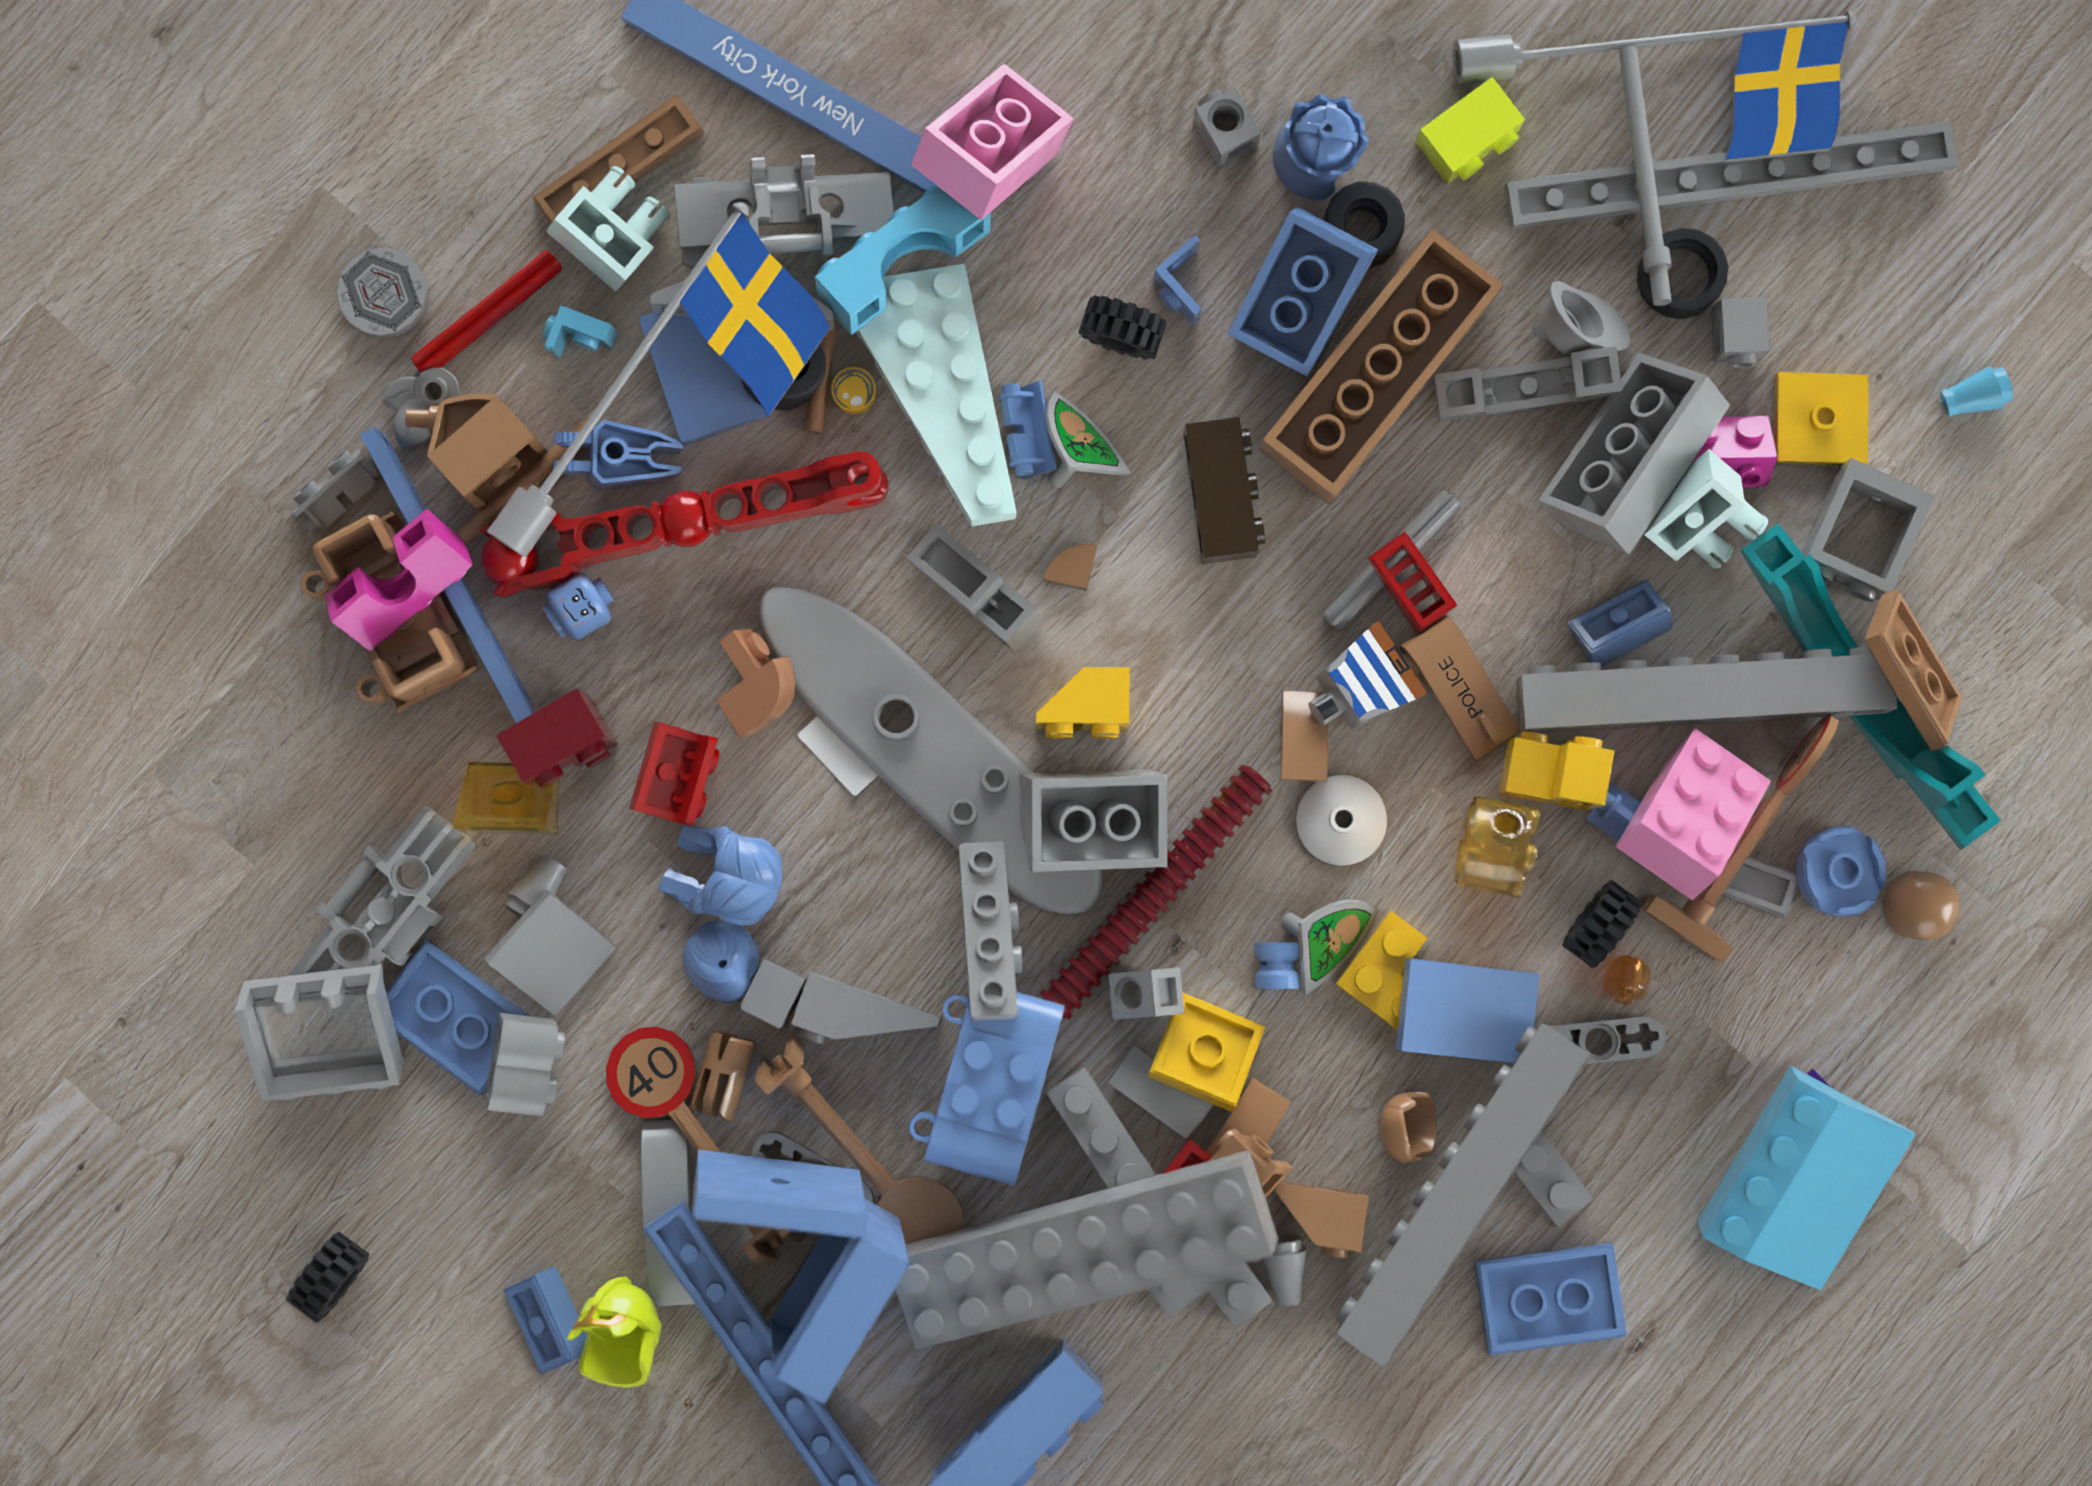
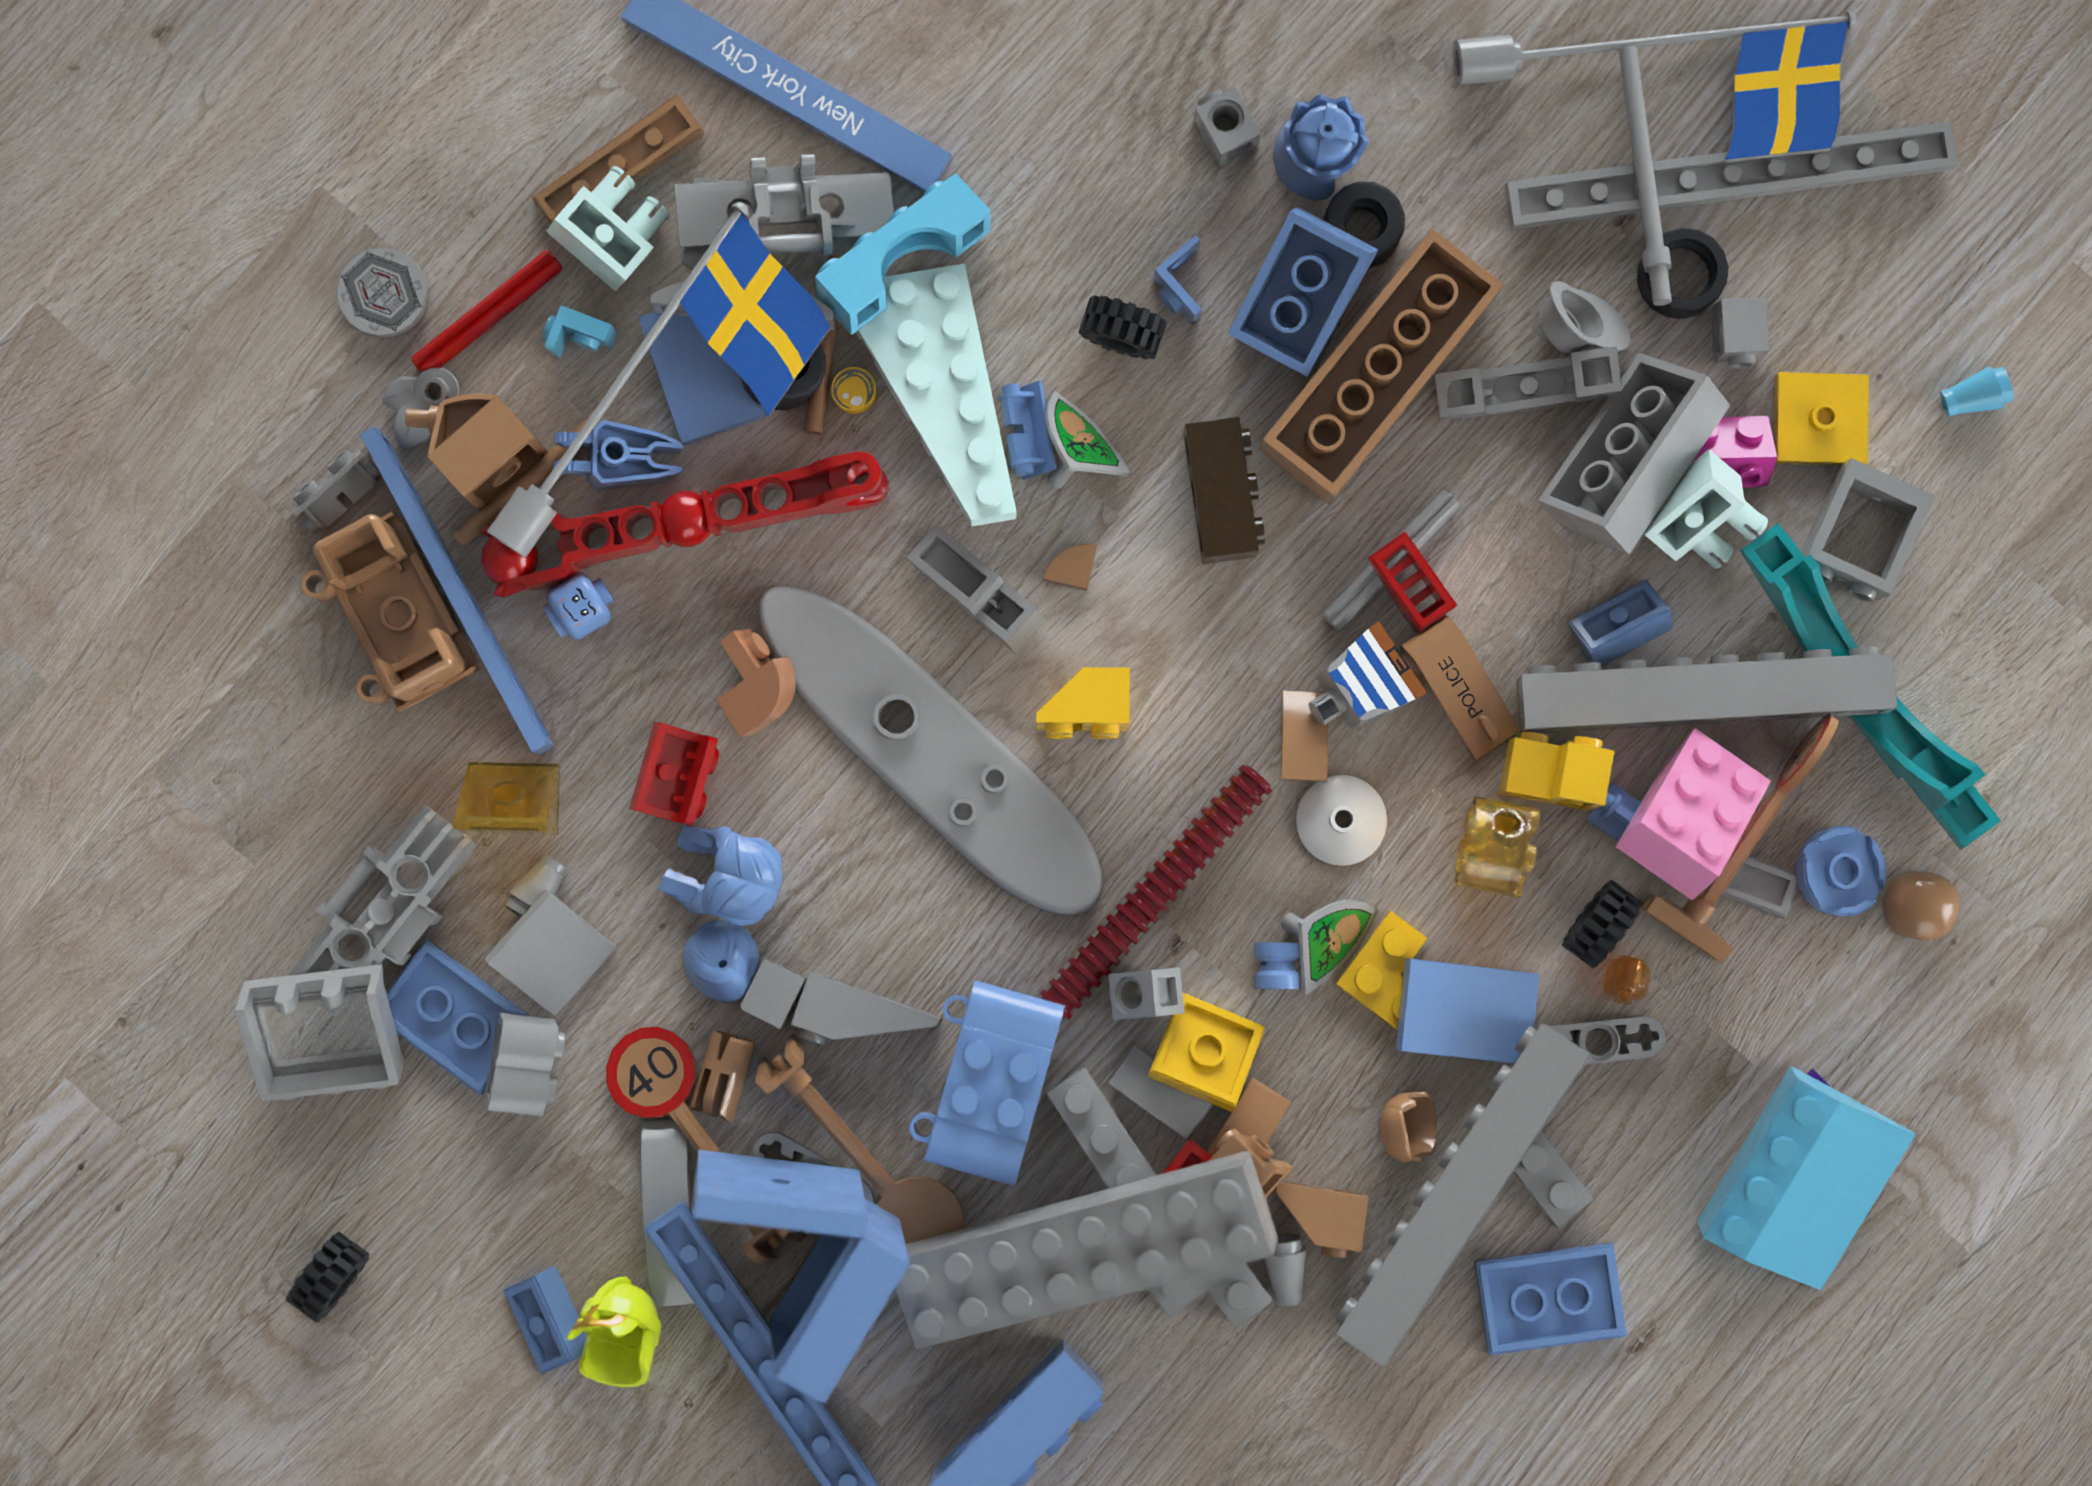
dark pink arch [324,509,473,651] -> none
dark red brick [496,688,618,788] -> none
white sticker [798,716,878,796] -> none
bright pink brick [911,64,1074,220] -> none
light grey bracket [959,841,1022,1021] -> none
light grey slope [1020,769,1167,872] -> none
neon yellow brick [1415,77,1525,184] -> none
medium nougat tile [1864,590,1963,751] -> none

